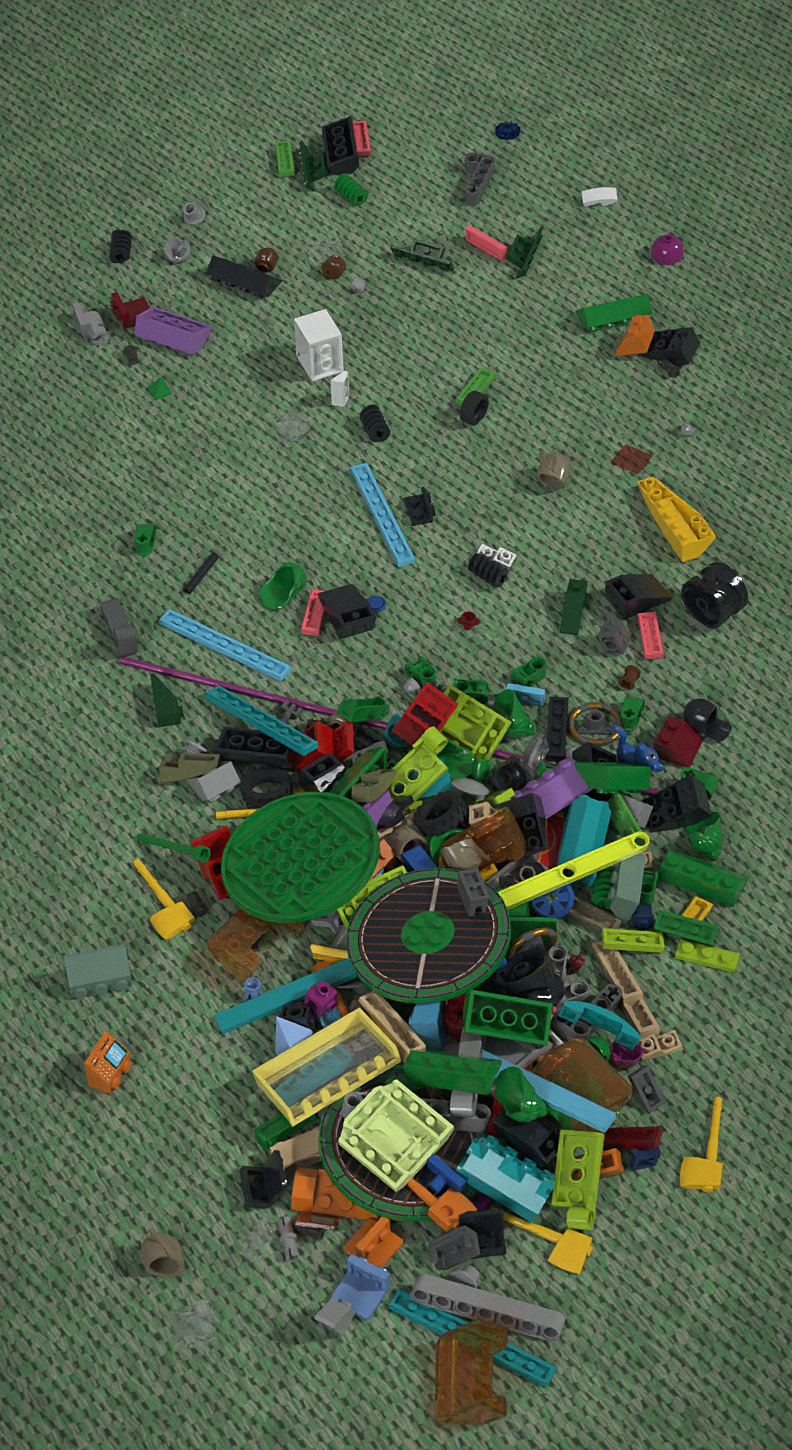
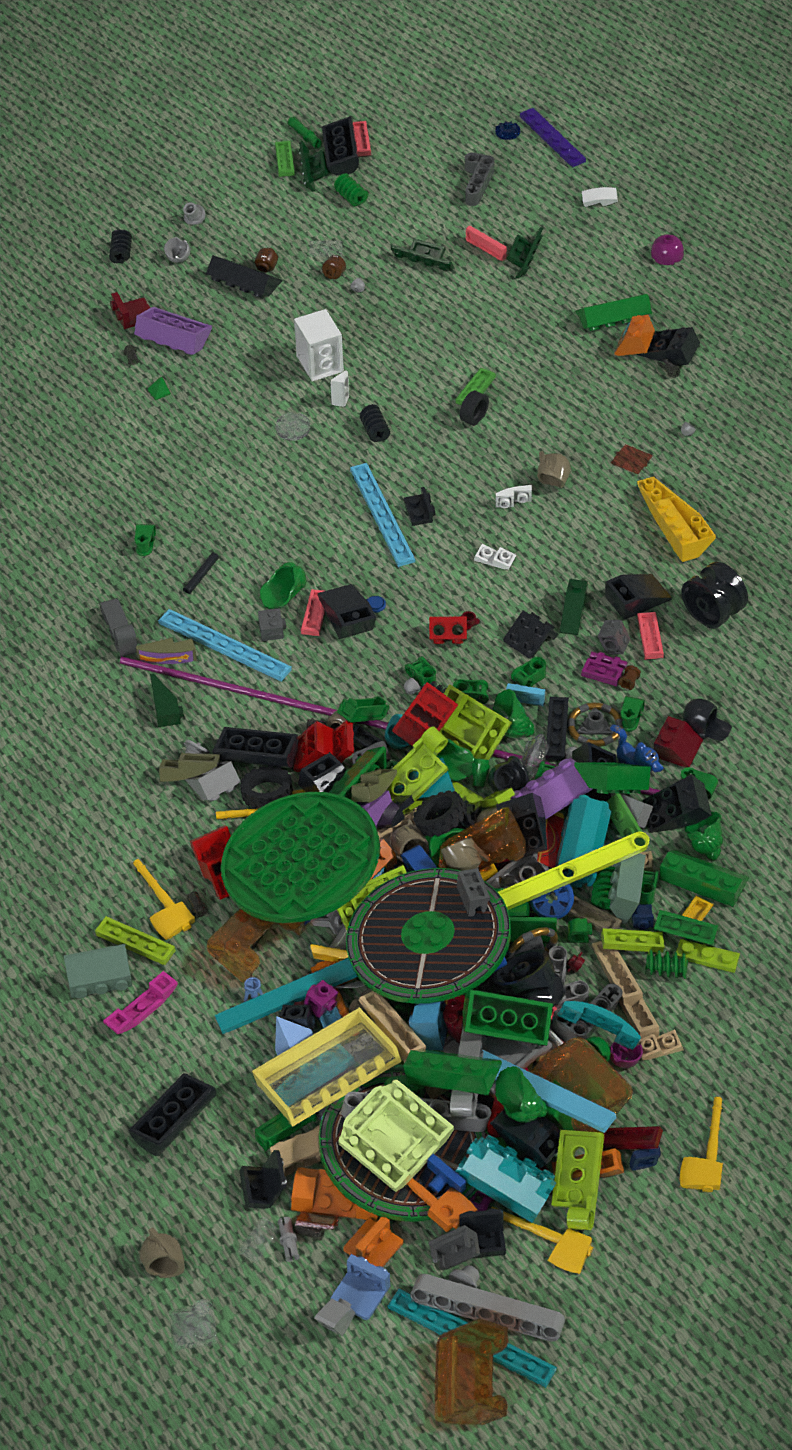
light grey plate [73,302,108,345] -> none
orange slope [84,1031,132,1094] -> none
green piece [136,833,210,863] -> none
teal tile [204,685,318,756] -> none
dark grey hinge [279,699,303,723] -> none
light grey dish [451,778,490,800] -> none
black piece [468,553,509,588] -> none
tan plate [469,802,494,830] -> none
dark grey slope [628,1065,666,1114] -> none
none -> lime plate [95,916,176,966]
none -> dark pink slope [103,971,178,1034]
none -> black brick [128,1073,216,1156]
none -> slope [136,638,197,664]
none -> dark grey head [258,608,286,641]
none -> green pin [288,117,322,149]
none -> red brick [429,616,467,644]
none -> white slope [496,485,532,508]
none -> black bracket [503,610,559,658]
none -> dark purple plate [520,108,586,168]
none -> green plate [567,918,592,943]
none -> magenta plate [581,651,628,686]
none -> green piece [645,949,688,979]

